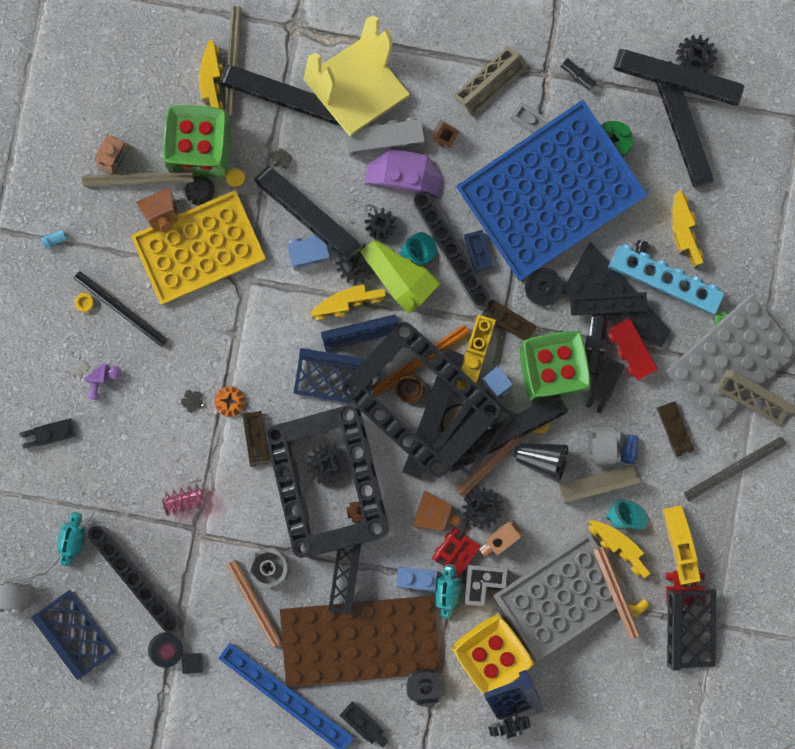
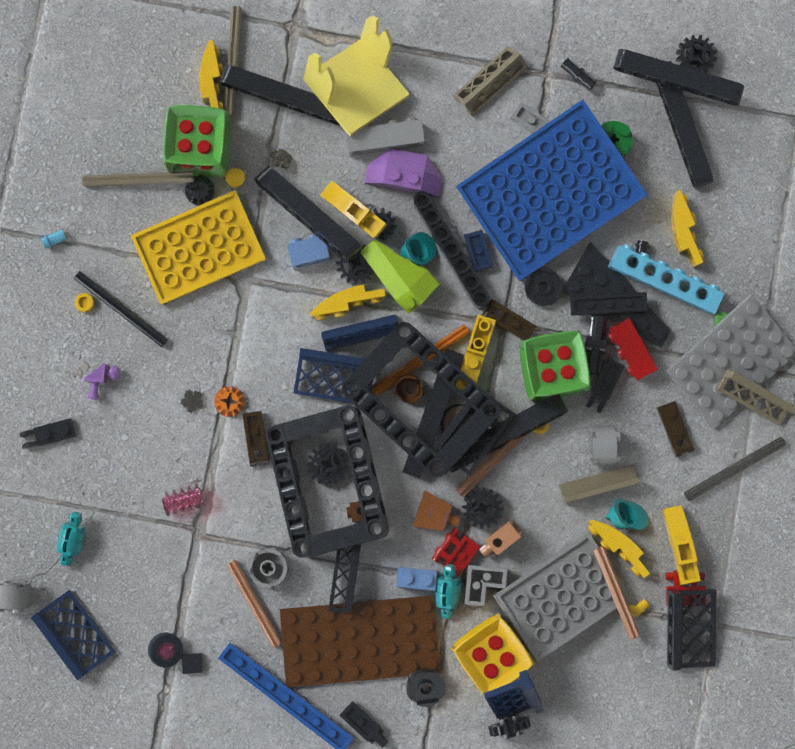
black beam [88,526,181,633] -> none
nougat torso [94,134,131,174] -> none
dark orange torso [136,188,179,233] -> none
reddish brown brick [431,119,460,148] -> none
medium blue brick [481,366,513,399] -> none
black cone [514,443,569,483] -> none
blue cone [620,434,639,464] -> none
none -> yellow slope [320,181,387,239]

